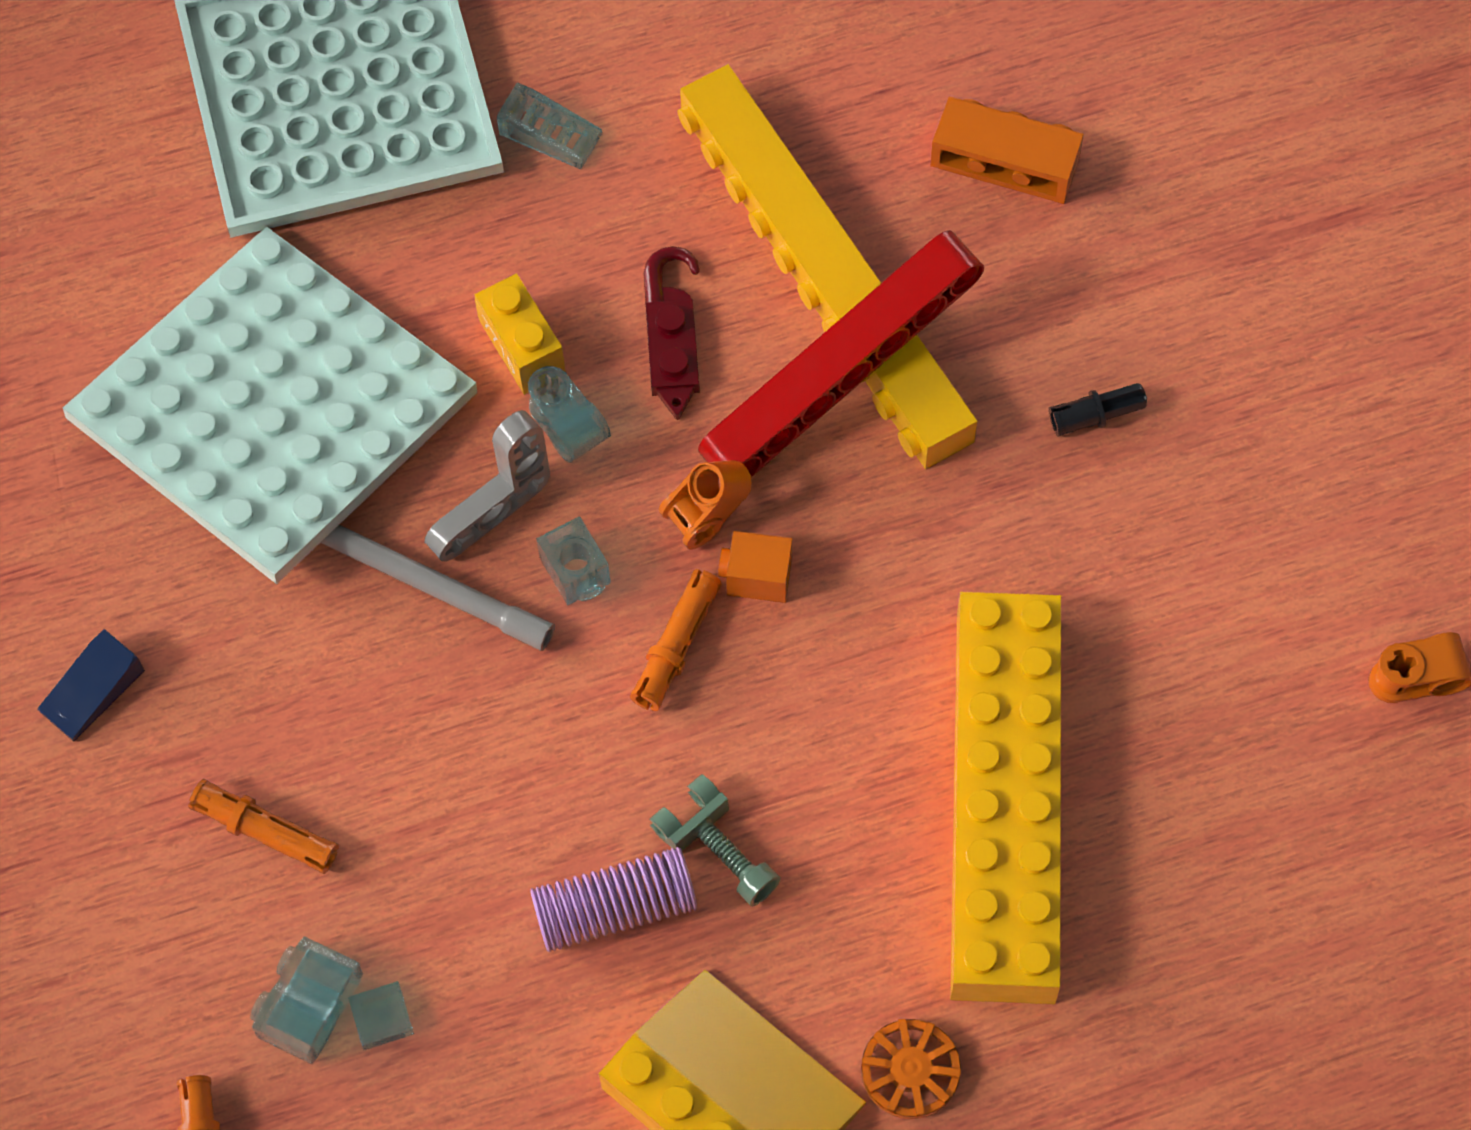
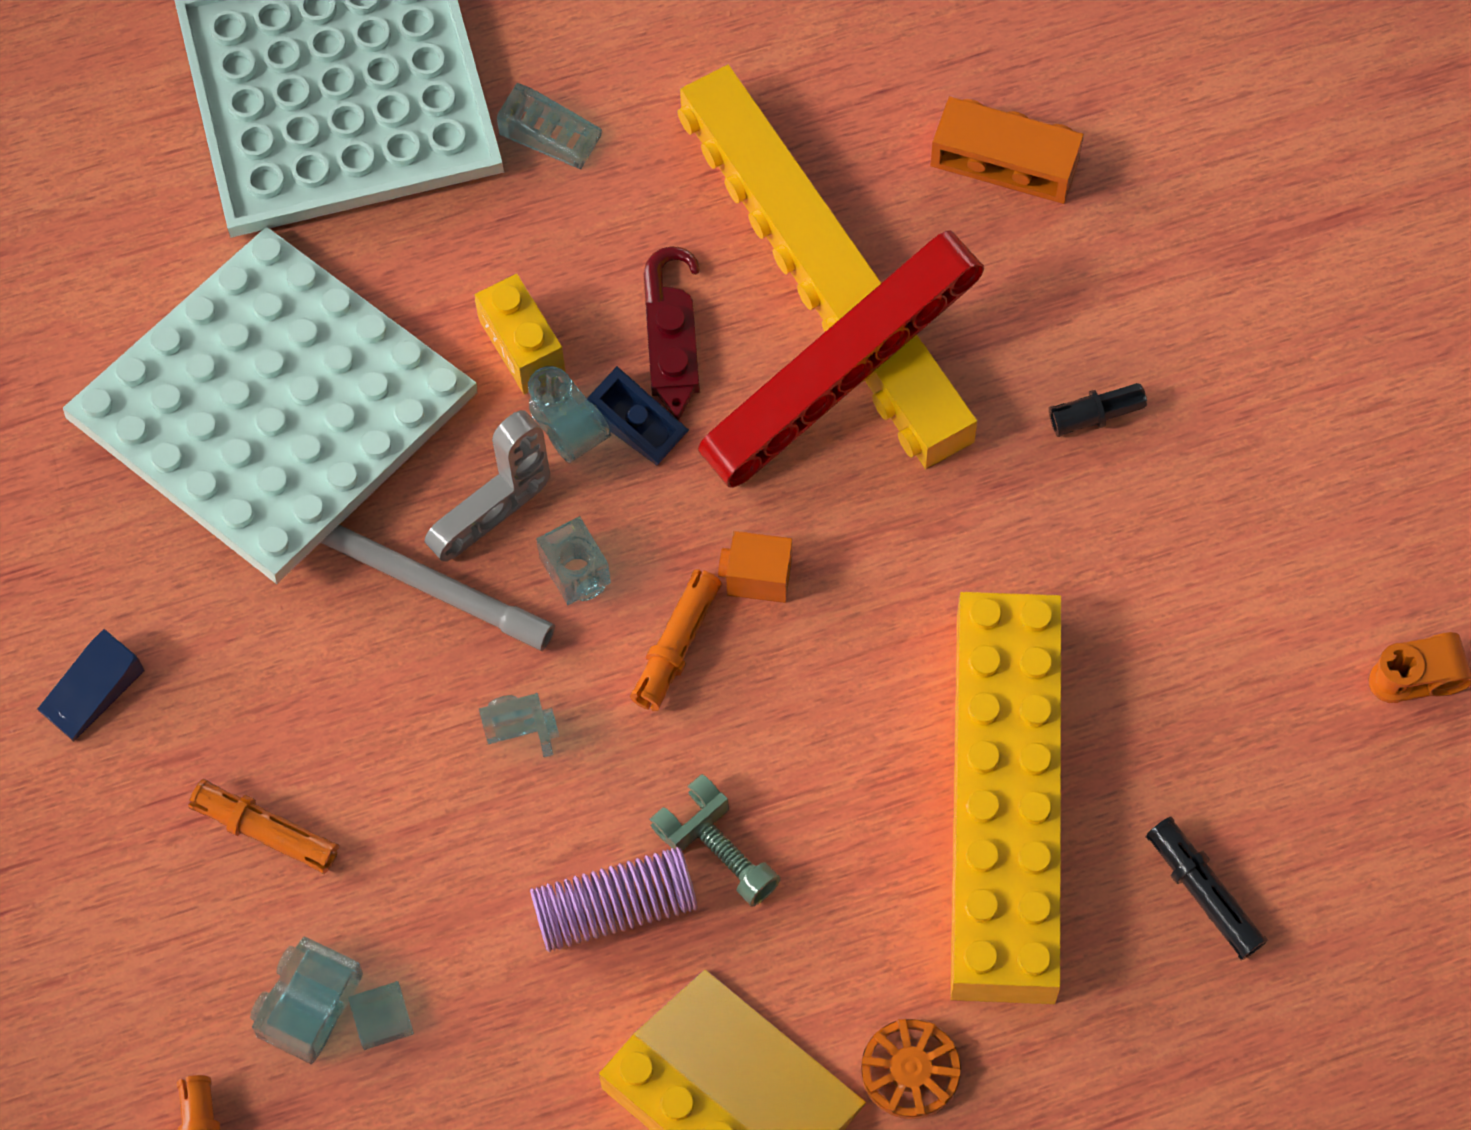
orange piece [658,460,752,550] -> none
none -> clear light blue bracket [479,693,559,757]
none -> dark blue slope [581,366,689,465]
none -> black pin [1145,816,1268,961]

